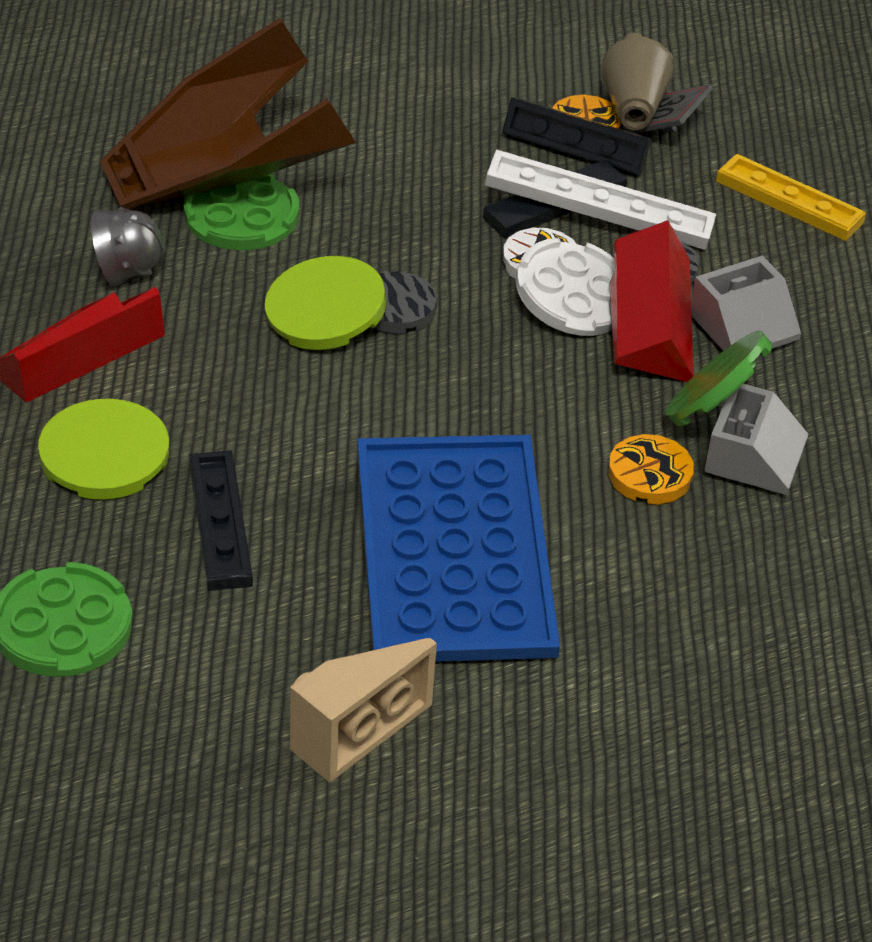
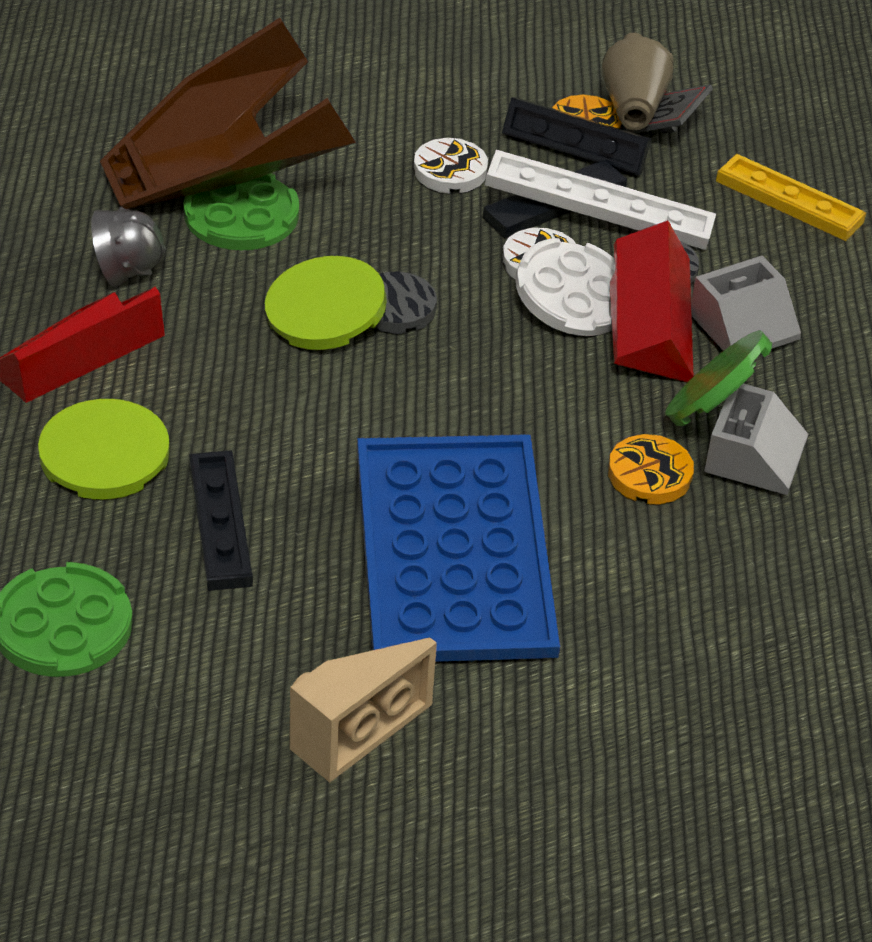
none -> white tile [414,138,488,193]

